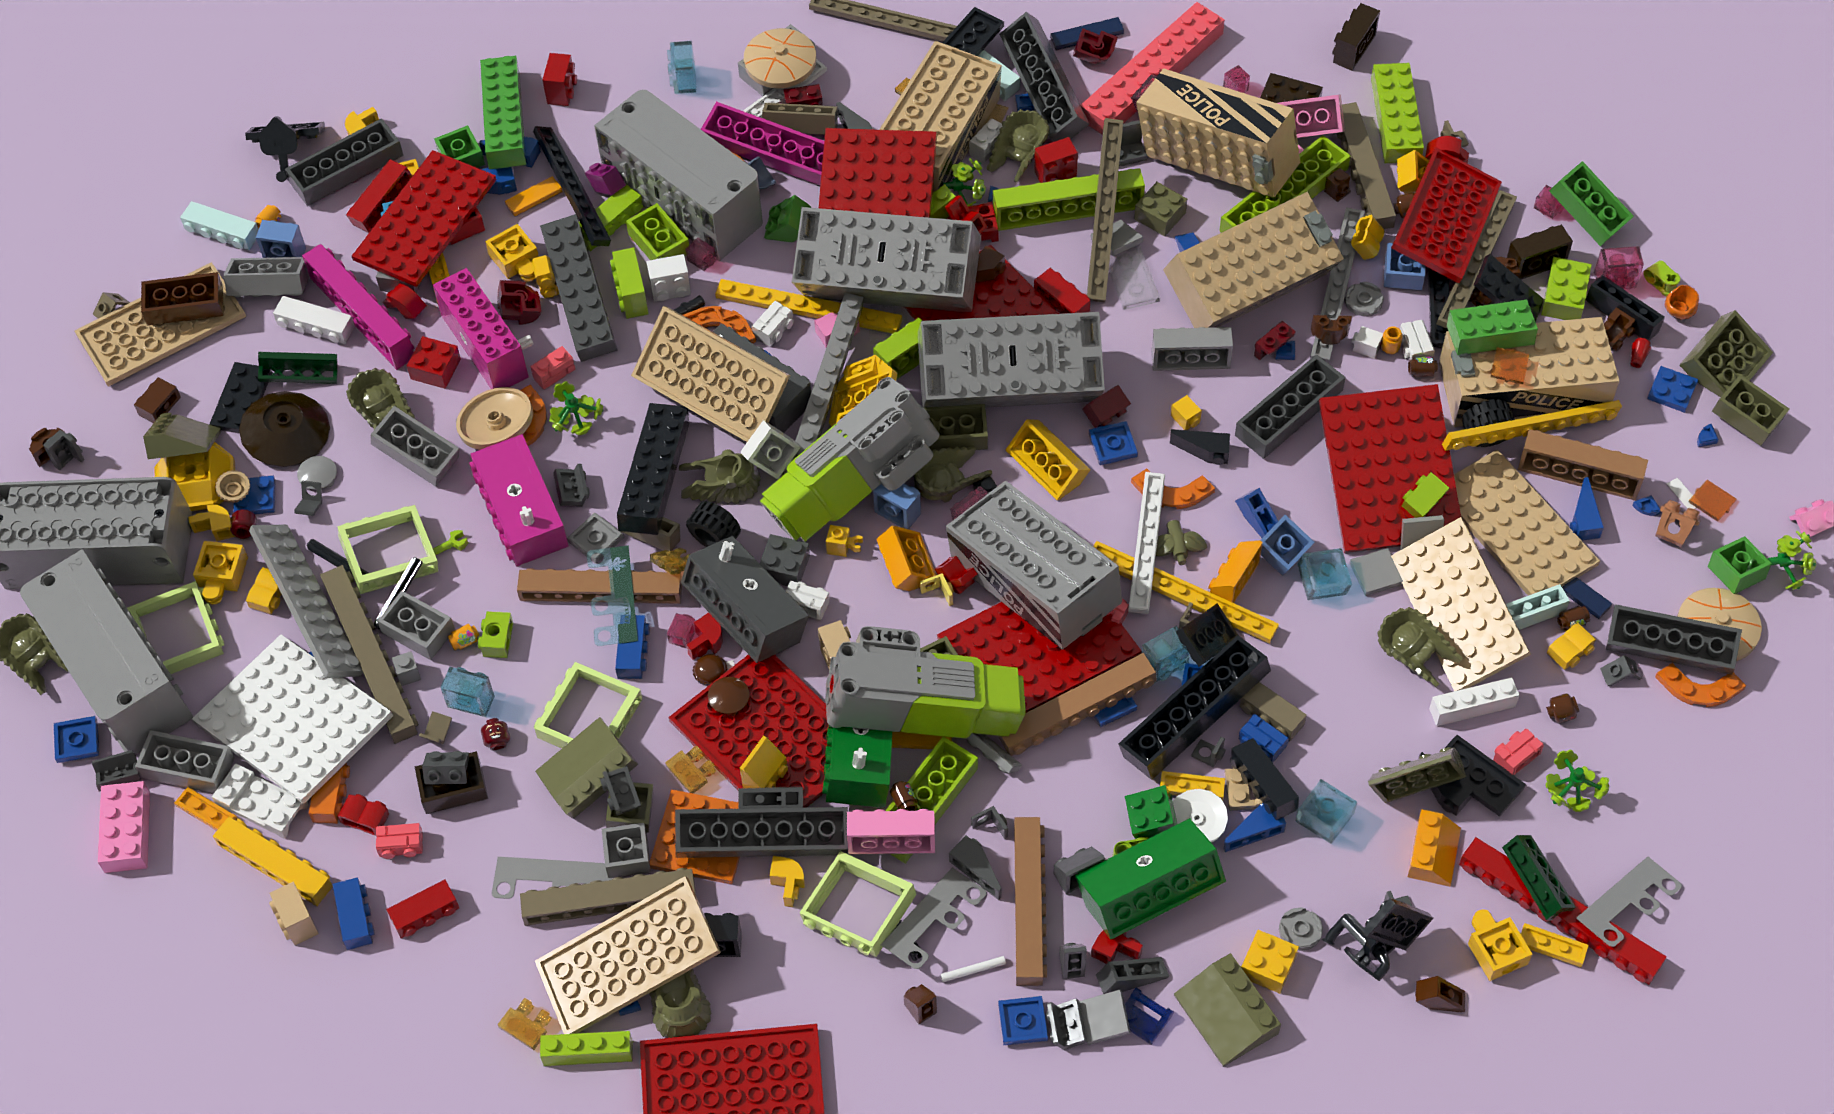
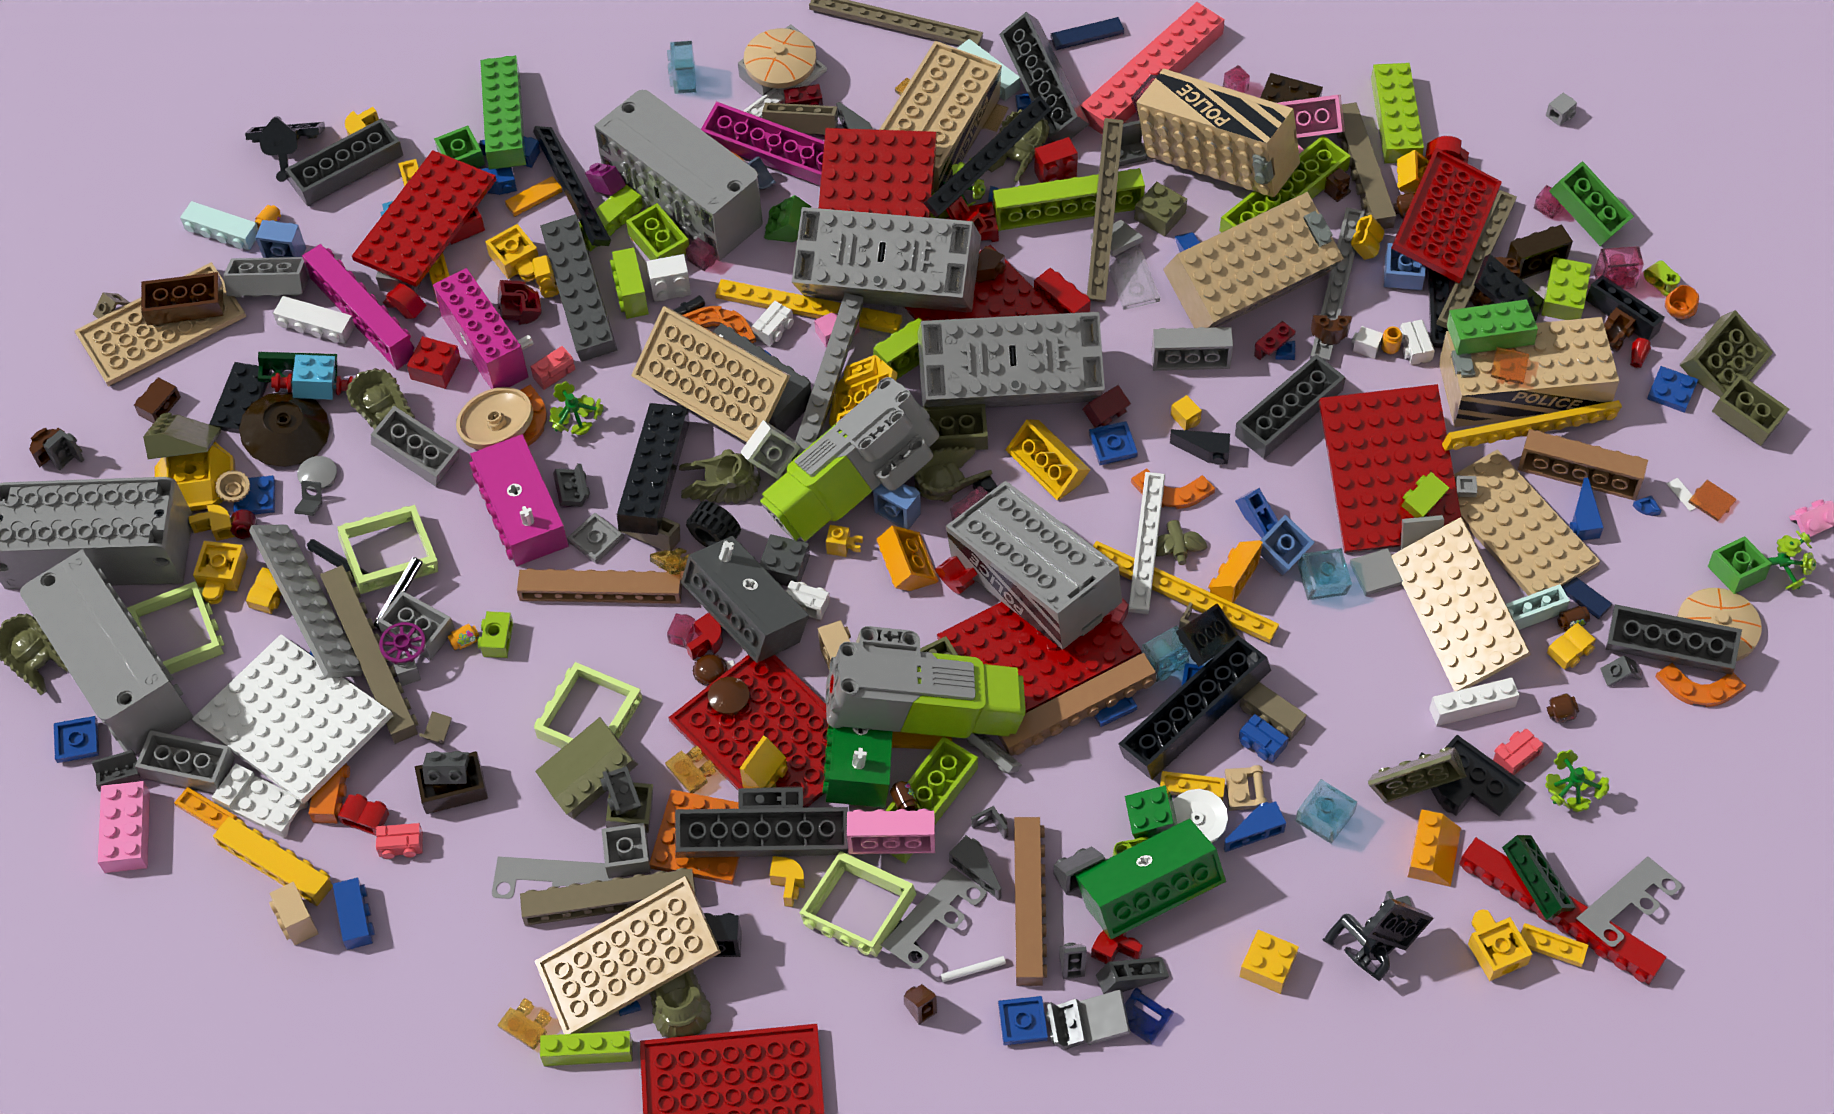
red brick [346,159,412,233] -> none
red brick [386,879,459,938] -> none
lime bar [433,530,468,556] -> none
clear light blue brick [440,667,495,717] -> none
dark red head [481,718,510,750] -> none
red brick [542,53,577,106] -> none
clear light blue piece [587,545,638,646] -> none
blue brick [615,615,650,679] -> none
light yellow bracket [920,573,954,606] -> none
black plate [942,7,1004,56] -> none
white brick [969,119,1002,162] -> none
dark red brick [1073,28,1118,64] -> none
olive slope [1174,953,1281,1067] -> none
dark grey bracket [1191,737,1226,767] -> none
black brick [1230,738,1299,820] -> none
light grey tile [1278,907,1323,951] -> none
dark brown brick [1332,3,1380,71] -> none
light grey tile [1345,282,1384,316] -> none
olive piece [1377,607,1463,687] -> none
reddish brown brick [1408,357,1438,377] -> none
reddish brown slope [1415,976,1465,1012] -> none
dark tan bracket [1440,120,1469,147] -> none
black tyre [1462,399,1515,447] -> none
nougat piece [1655,500,1701,547] -> none
blue tile [1697,424,1719,447] -> none
none -> medium azure brick [271,355,353,400]
none -> magenta wheel [379,622,426,664]
none -> black plate [924,96,1052,218]
none -> light grey plate [1455,476,1477,497]
none -> light grey brick [1546,92,1577,126]

